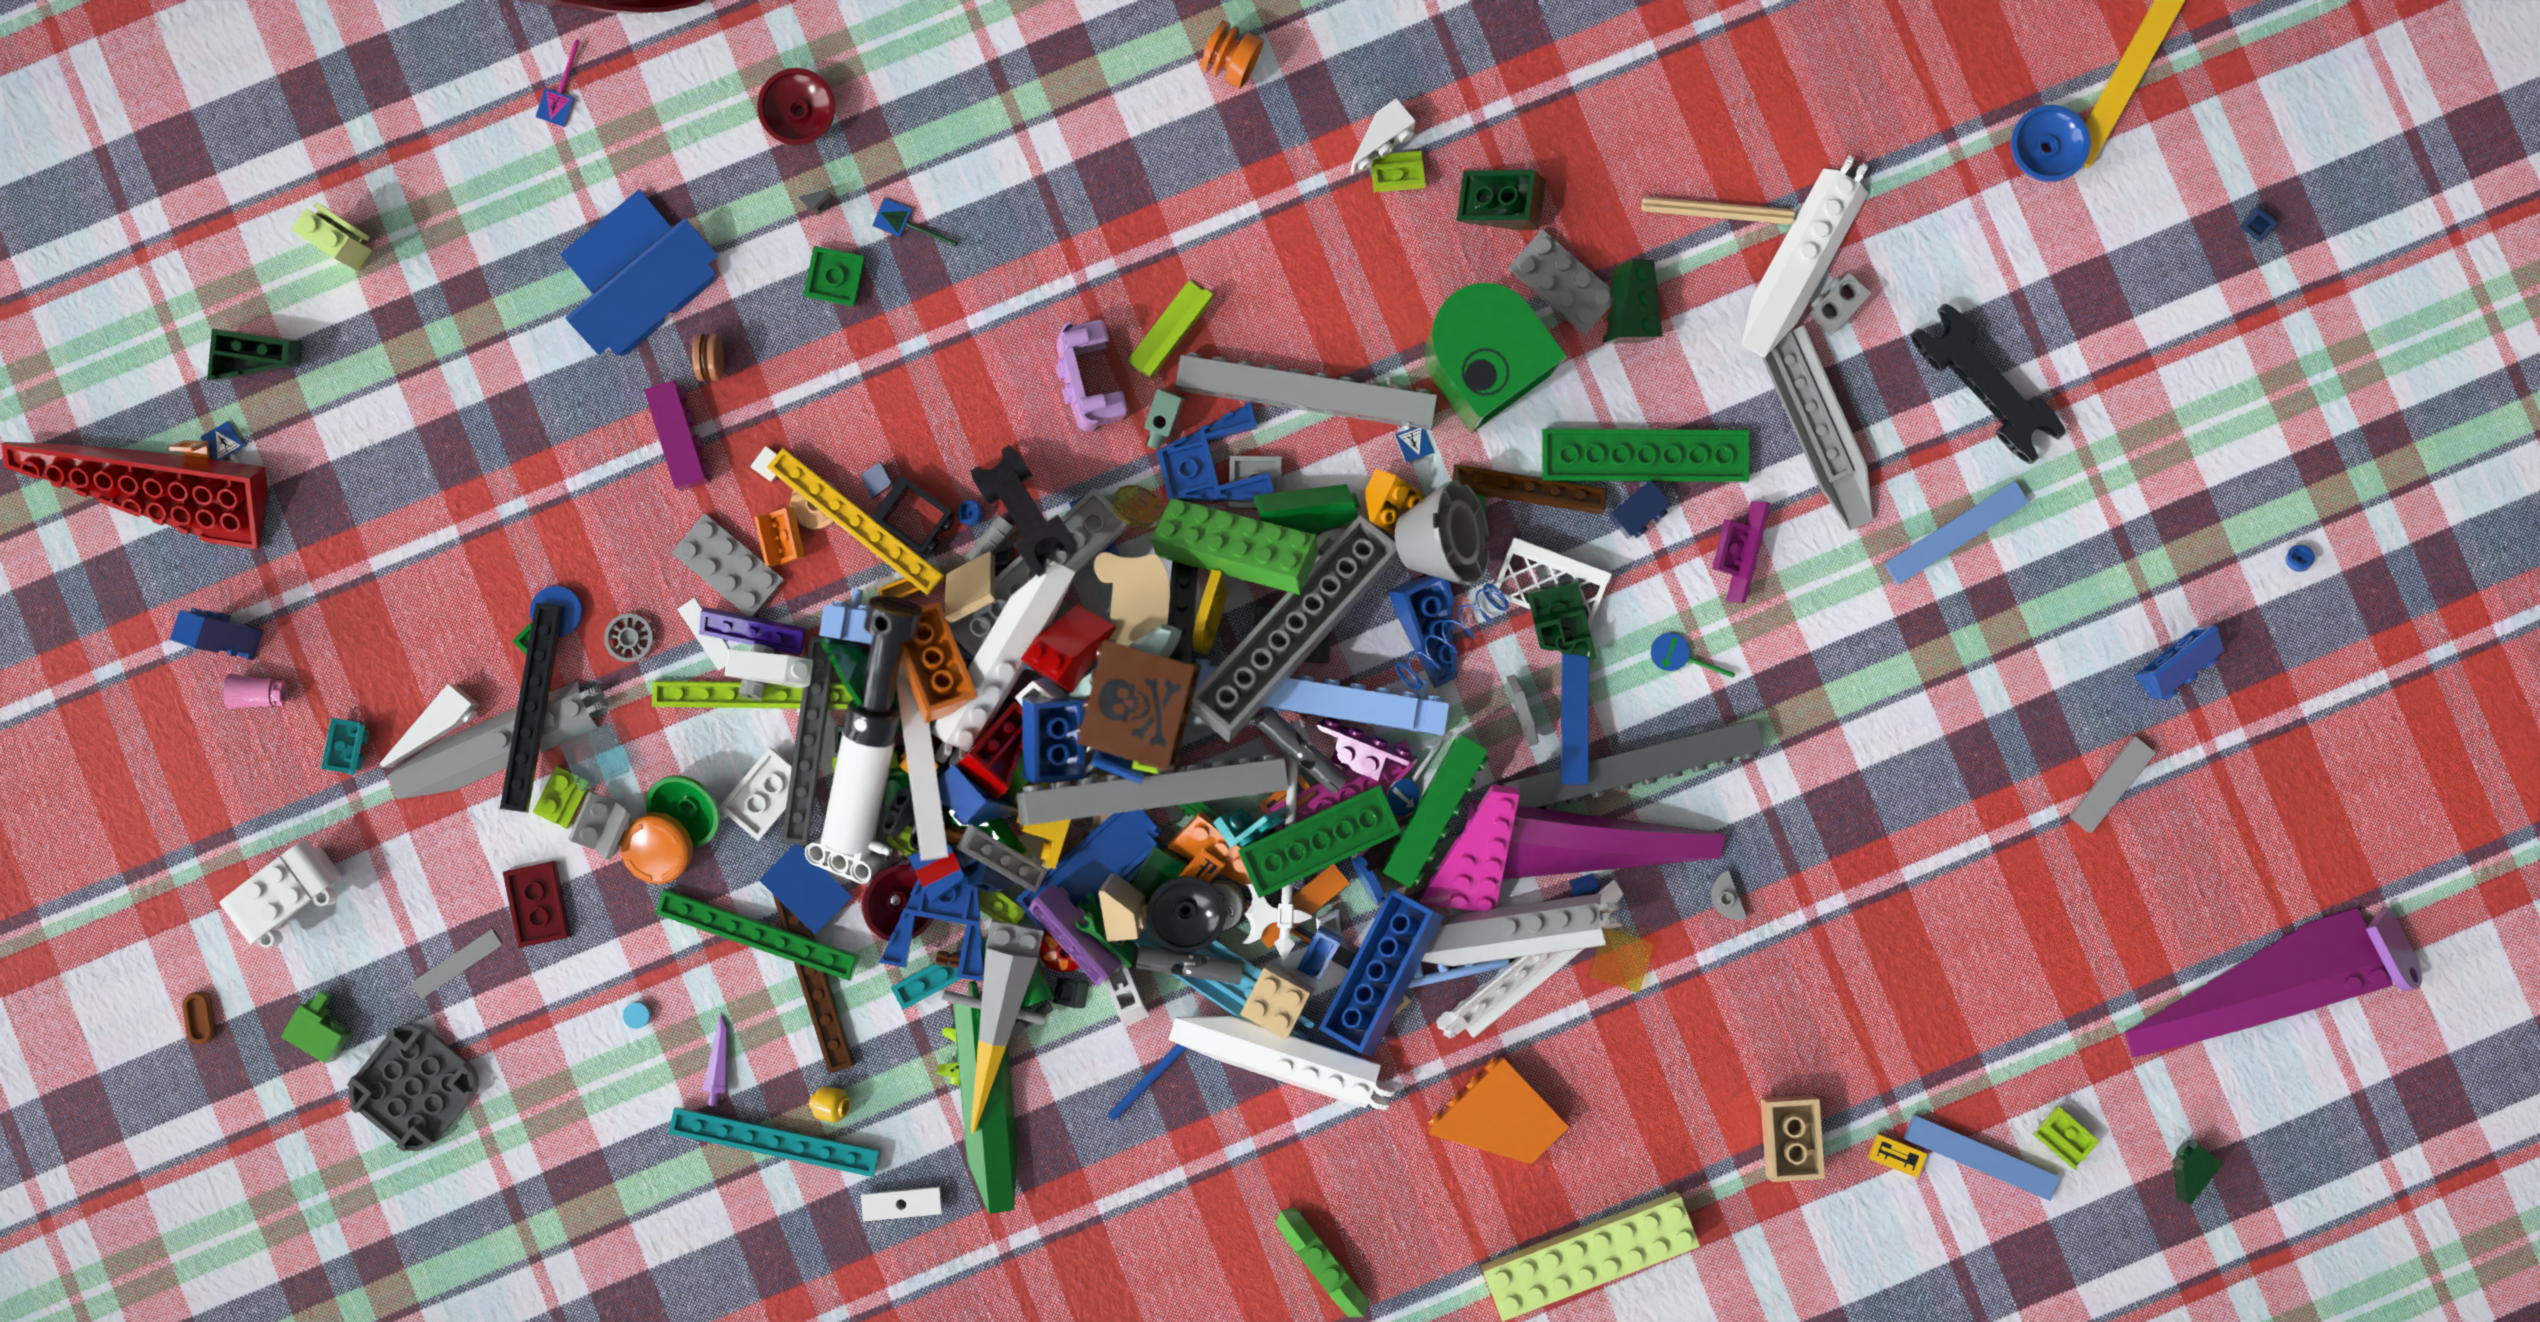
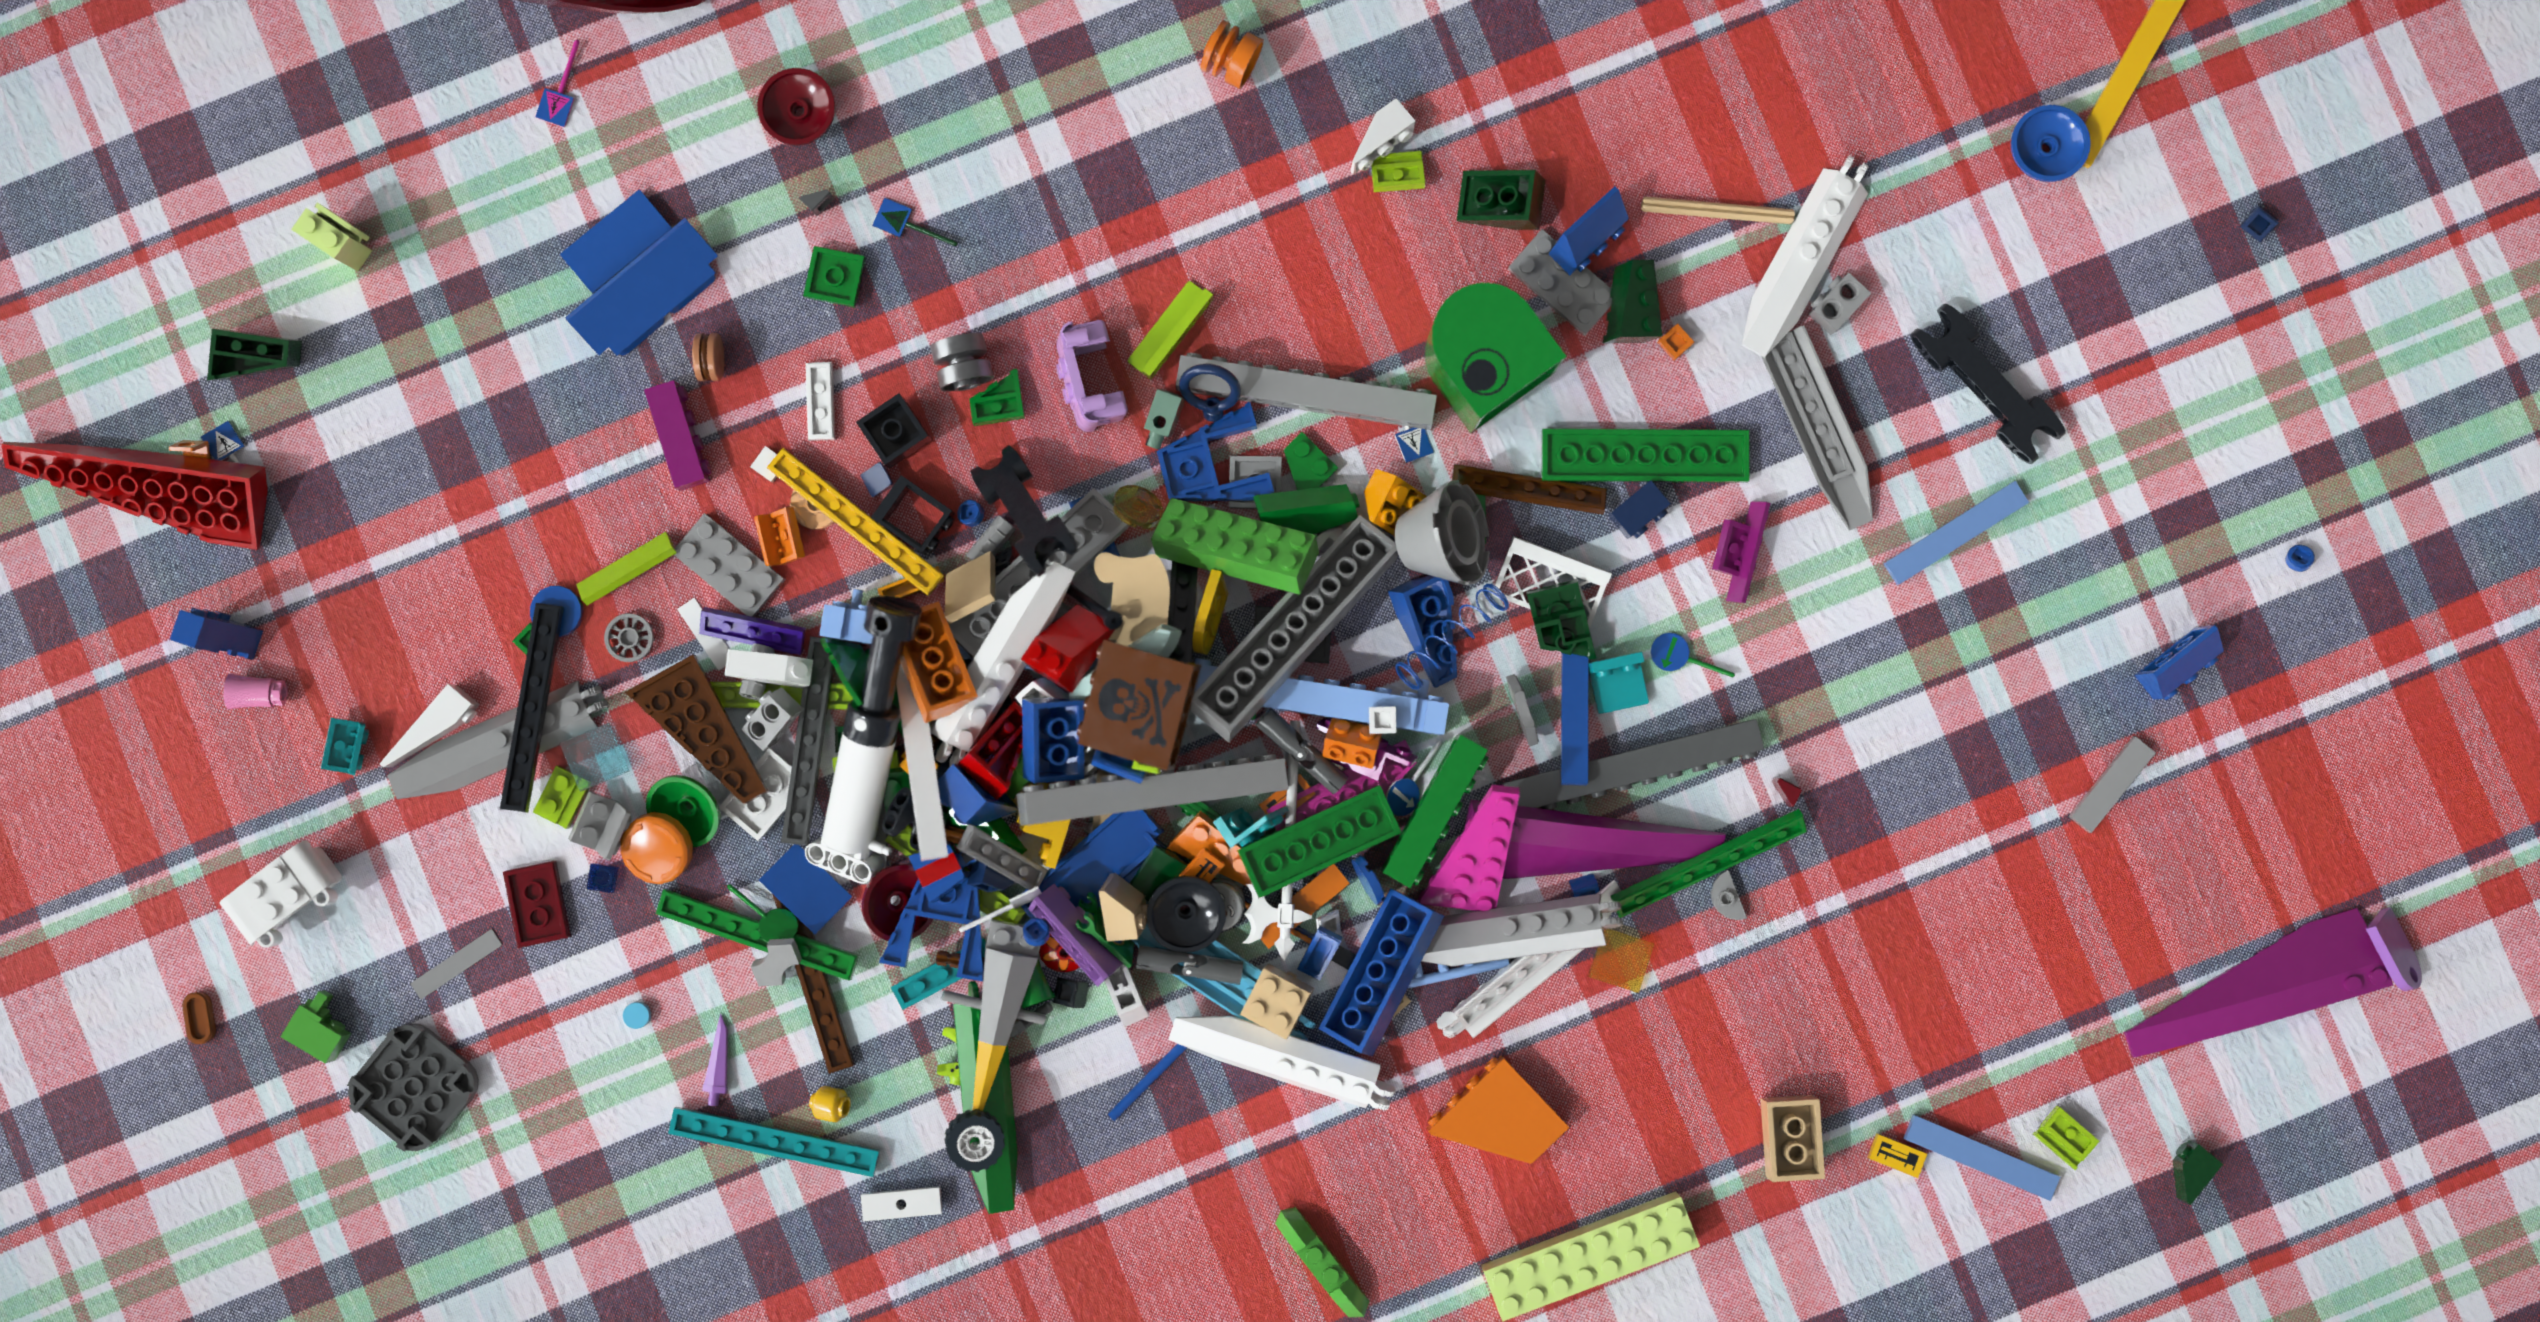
none -> lime tile [576,532,676,606]
none -> clear blue tile [586,863,619,893]
none -> reddish brown wing [624,654,768,804]
none -> green piece [727,884,798,943]
none -> light grey brick [741,687,803,751]
none -> light grey tile [751,938,802,986]
none -> white tile [805,362,835,441]
none -> black brick [856,393,932,469]
none -> flat silver wheel [930,333,994,391]
none -> black wheel [944,1109,1005,1172]
none -> white piece [959,886,1041,932]
none -> green wing [969,369,1025,427]
none -> blue tile [1023,918,1050,946]
none -> black bar [1066,584,1123,630]
none -> dark blue piece [1179,364,1241,422]
none -> green wing [1284,432,1338,490]
none -> orange bracket [1322,717,1382,769]
none -> white plate [1369,707,1396,734]
none -> blue slope [1549,186,1629,276]
none -> teal bracket [1588,652,1649,714]
none -> green tile [1610,809,1807,918]
none -> orange plate [1657,323,1695,361]
none -> dark red slope [1772,778,1802,807]

